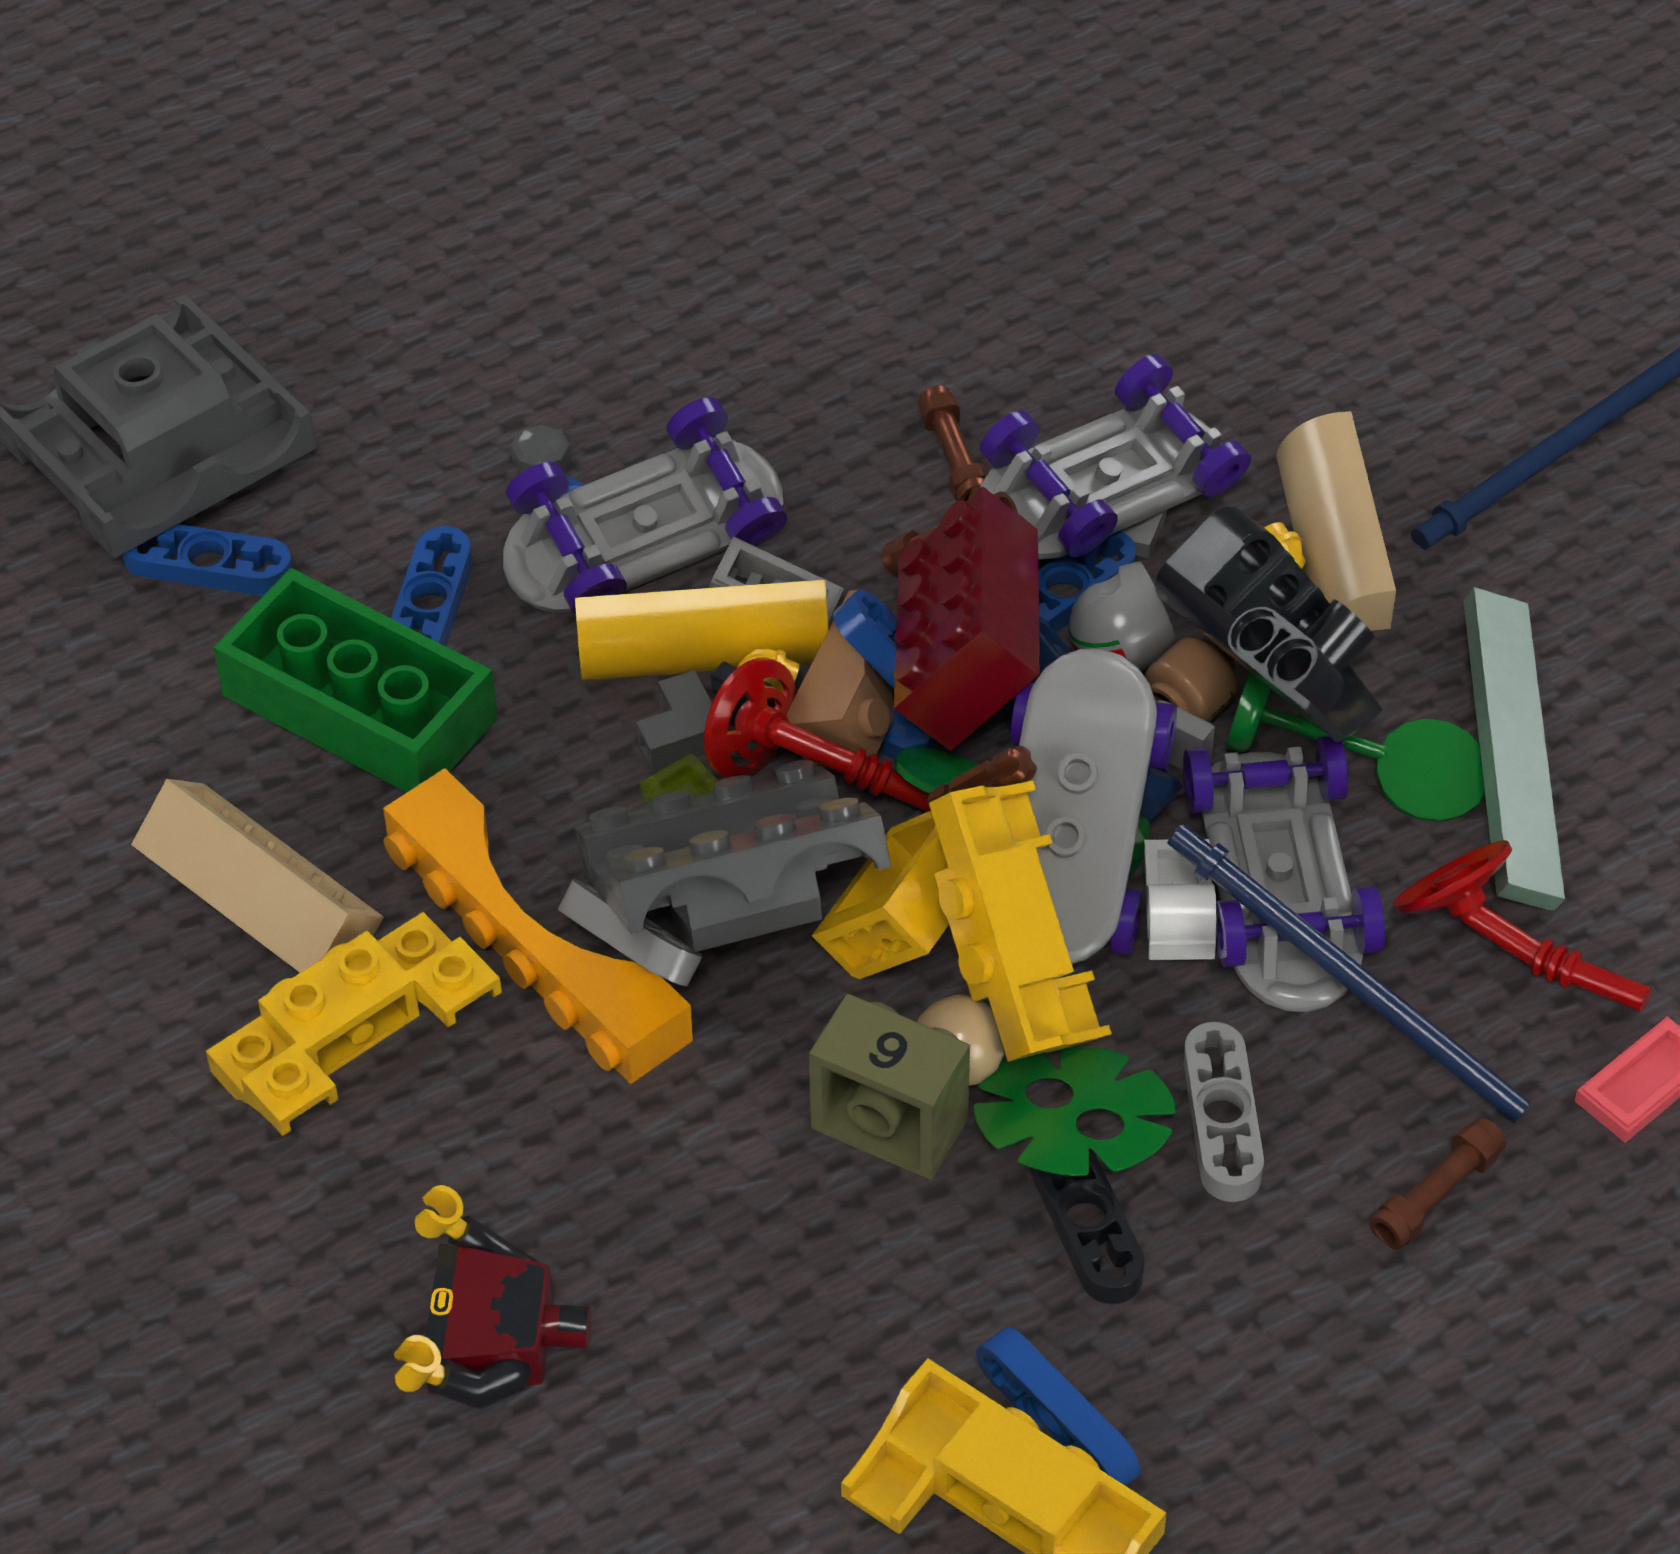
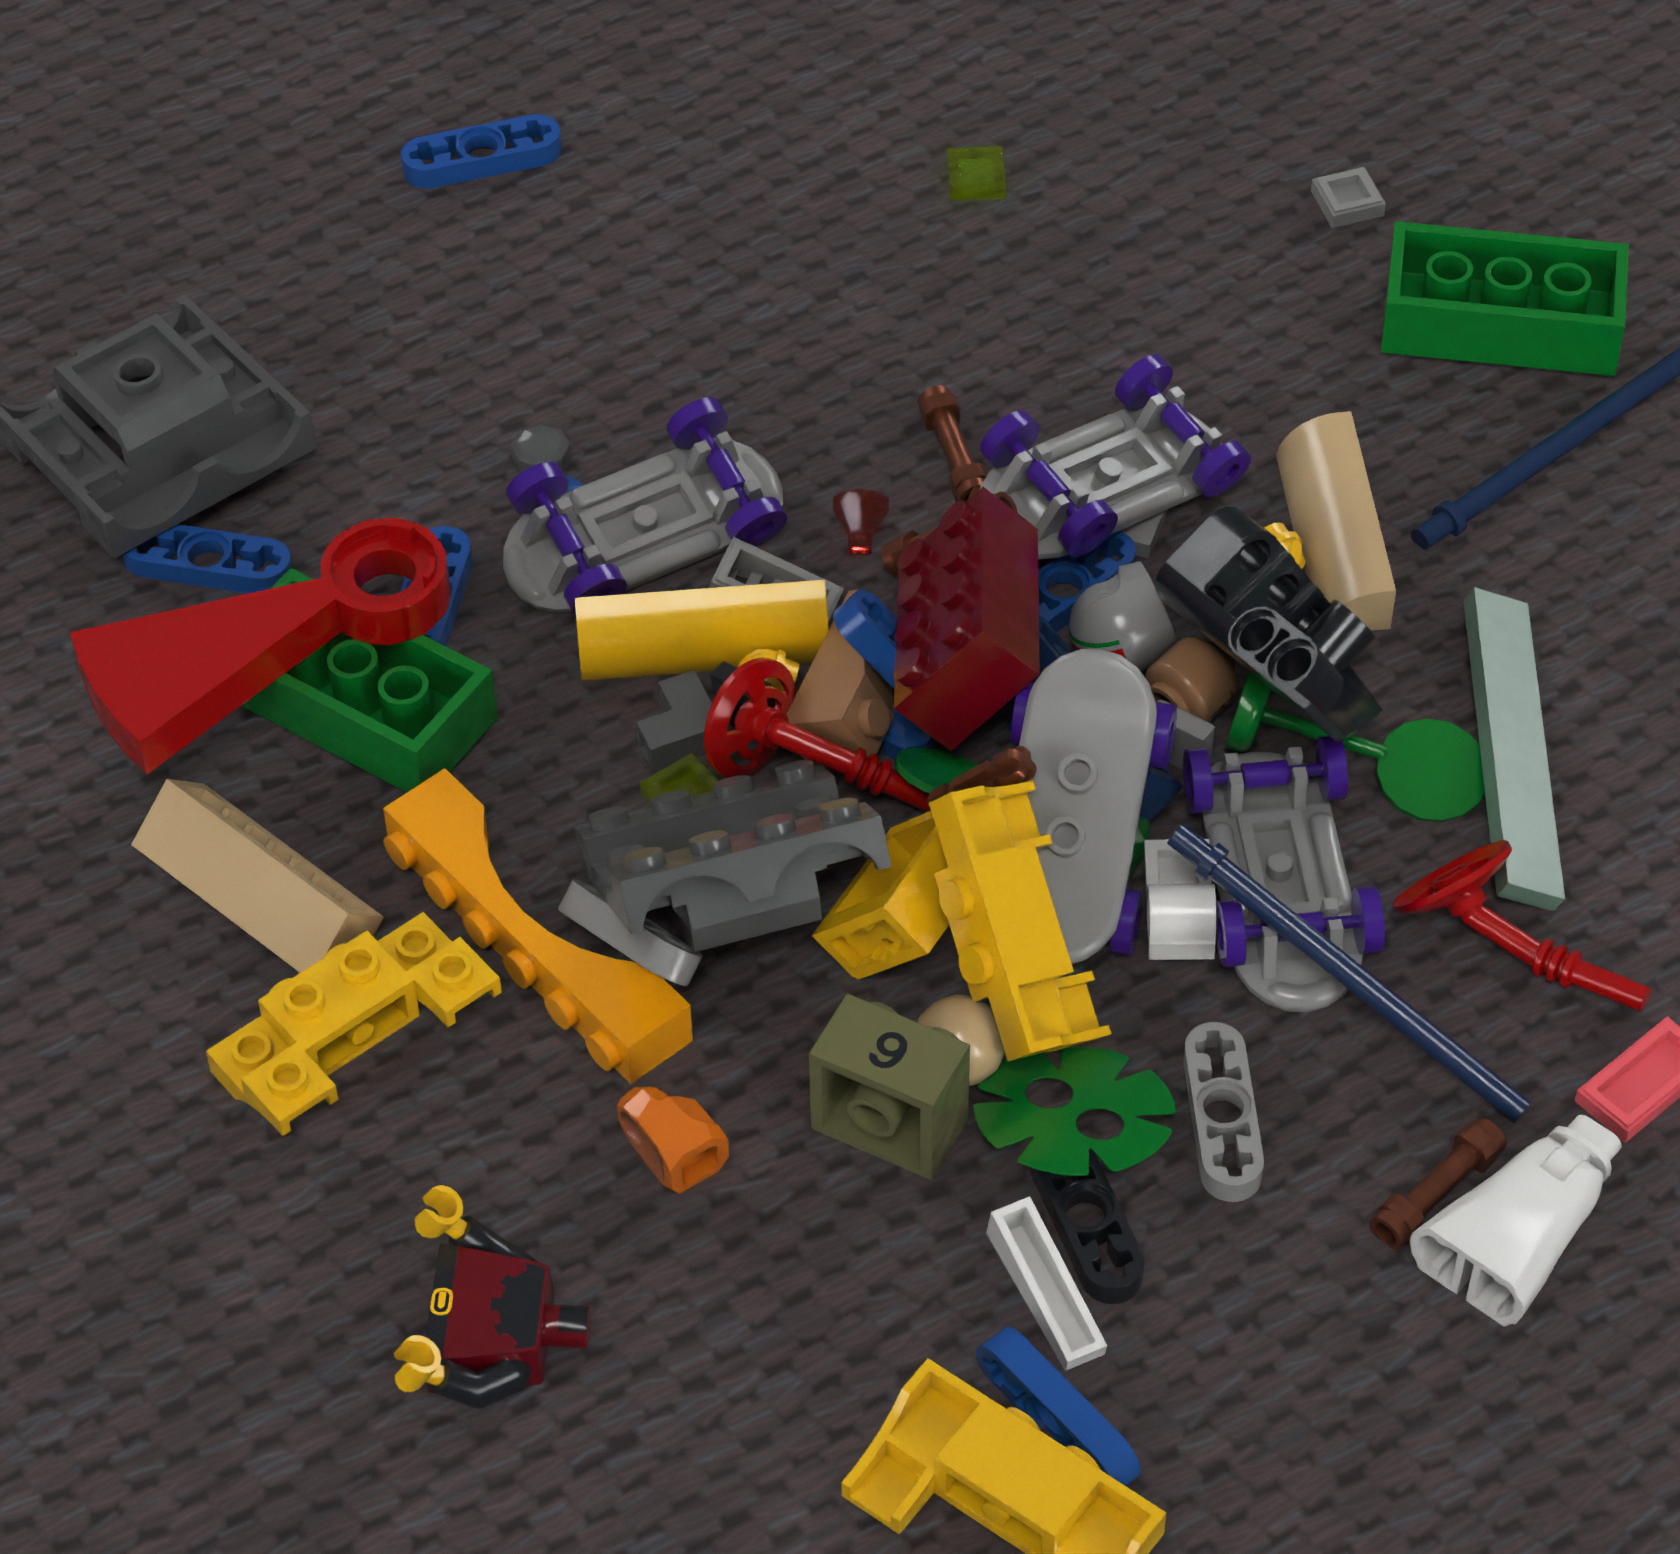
none -> red piece [70,518,450,775]
none -> blue beam [401,114,562,188]
none -> orange rock [617,1086,729,1194]
none -> clear red rock [833,489,889,555]
none -> clear neon green tile [946,146,1007,201]
none -> white piece [986,1196,1107,1371]
none -> light grey tile [1311,167,1386,228]
none -> green brick [1380,221,1629,376]
none -> white piece [1410,1115,1622,1327]

